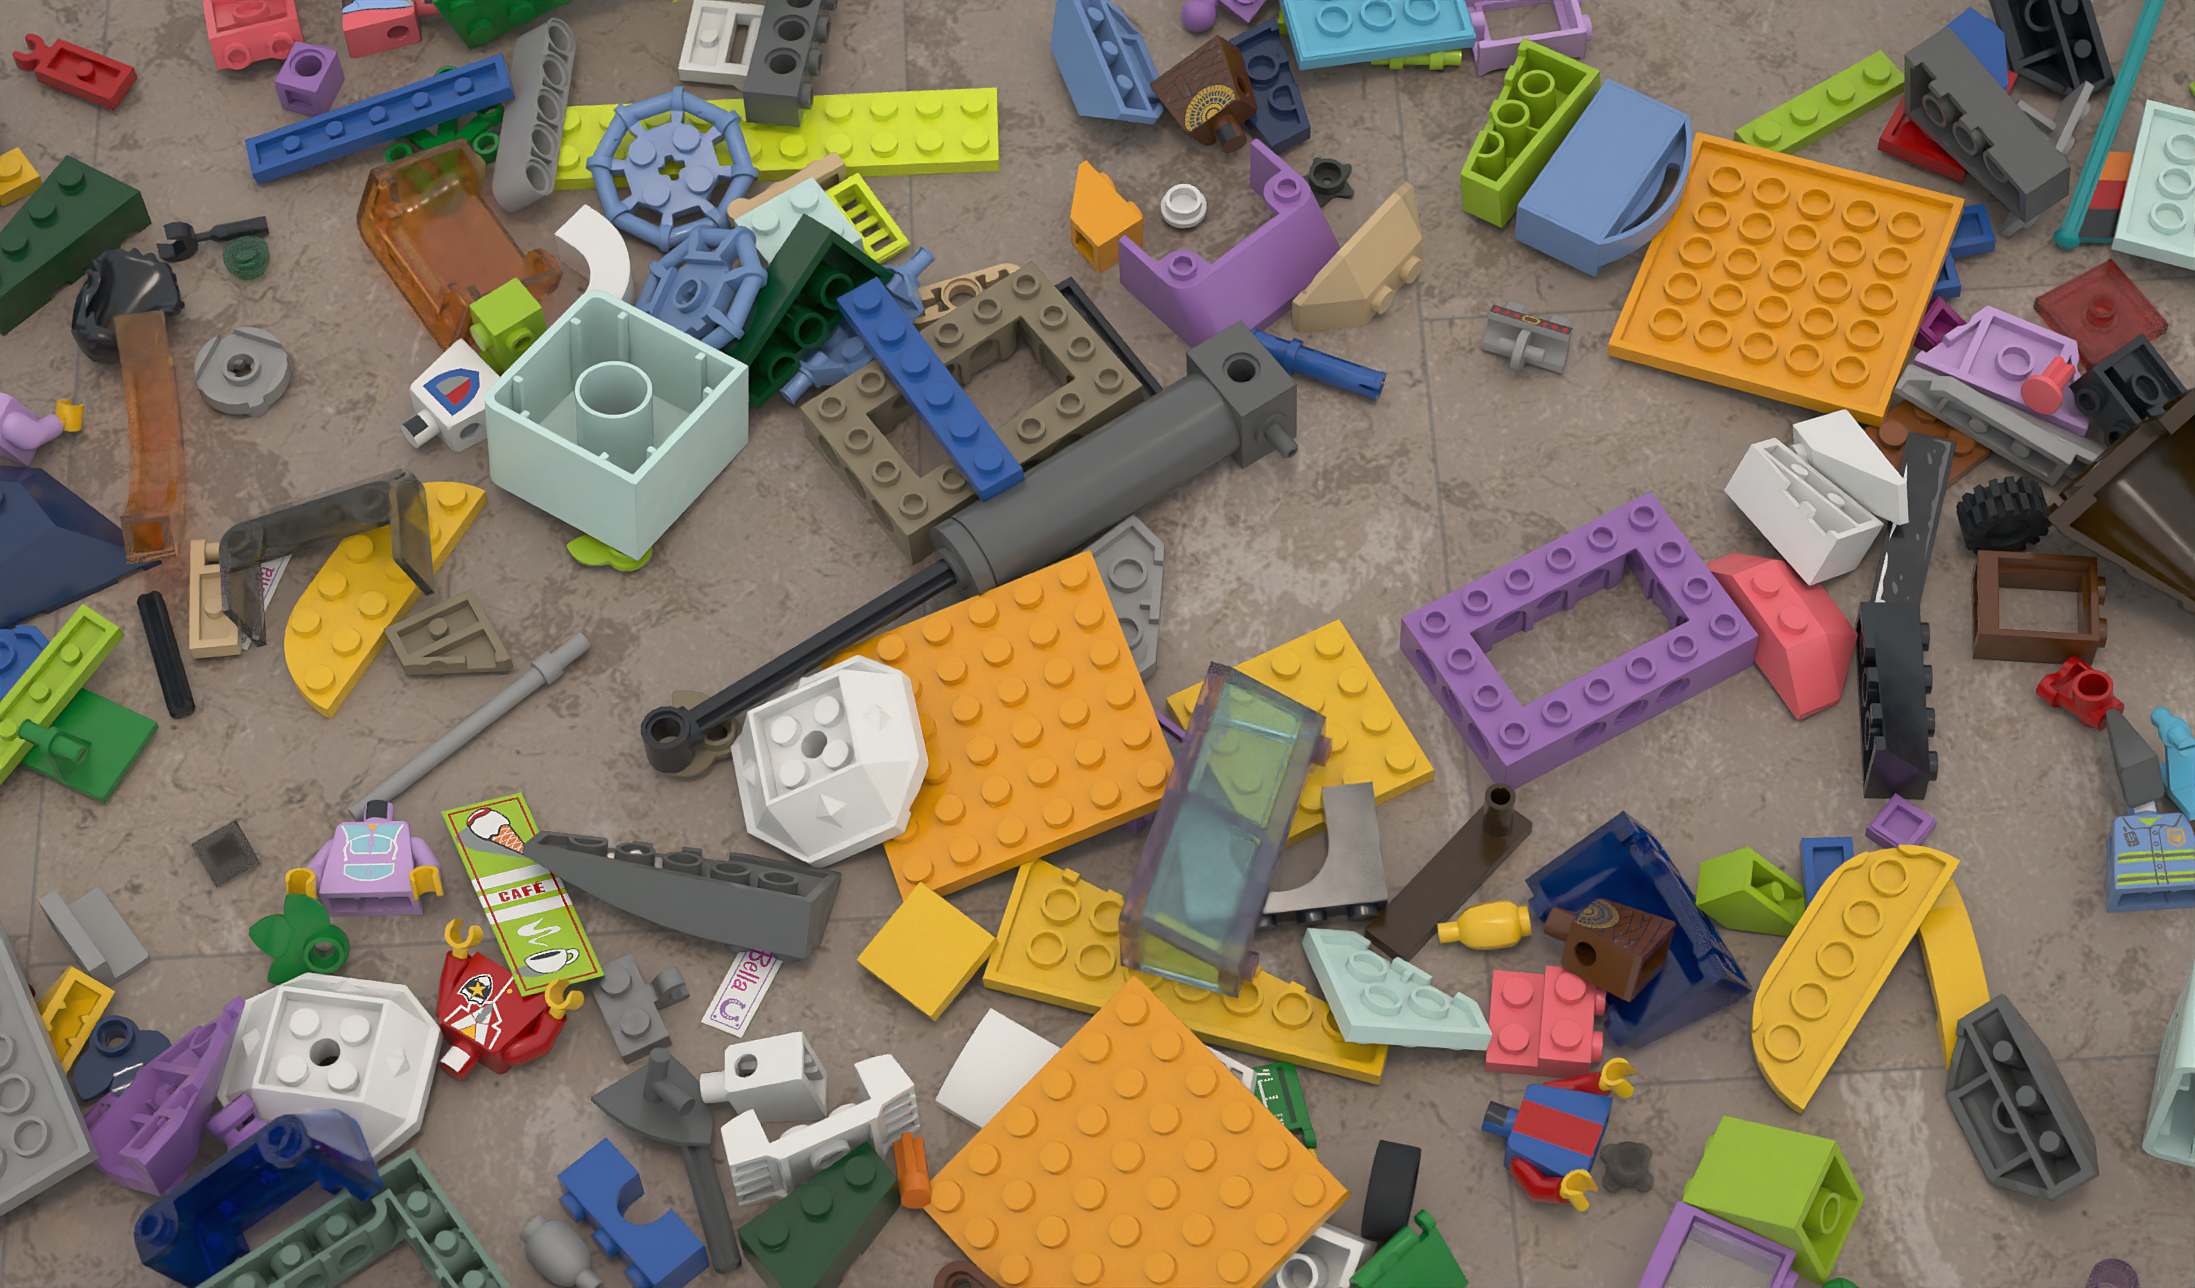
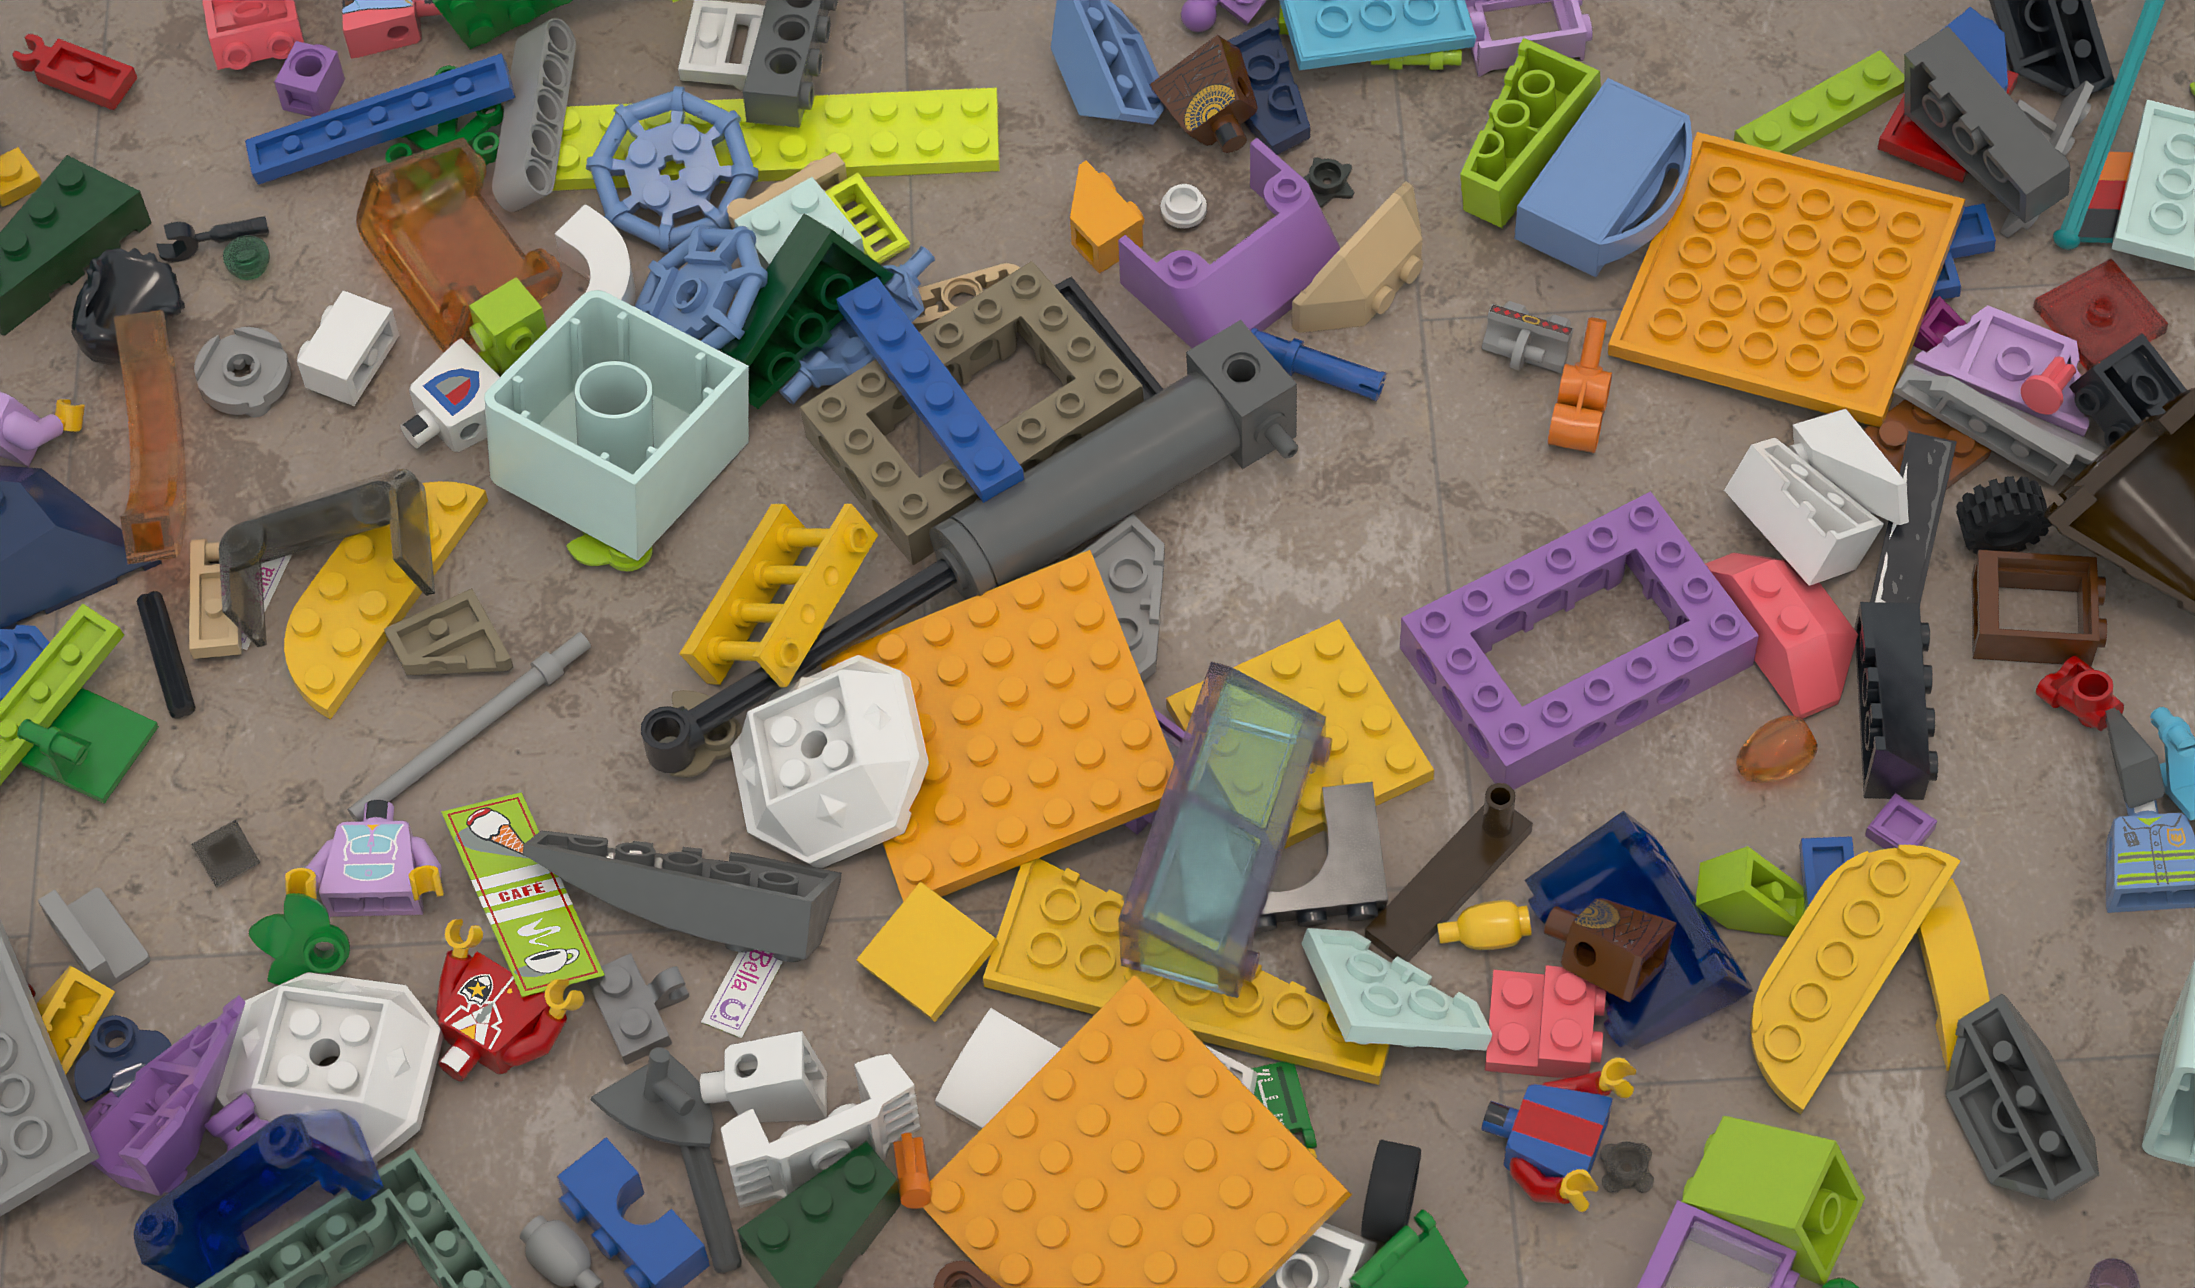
none -> white brick [297,291,400,406]
none -> yellow fence [679,504,878,687]
none -> orange beam [1548,317,1612,453]
none -> clear orange animal [1736,715,1818,783]

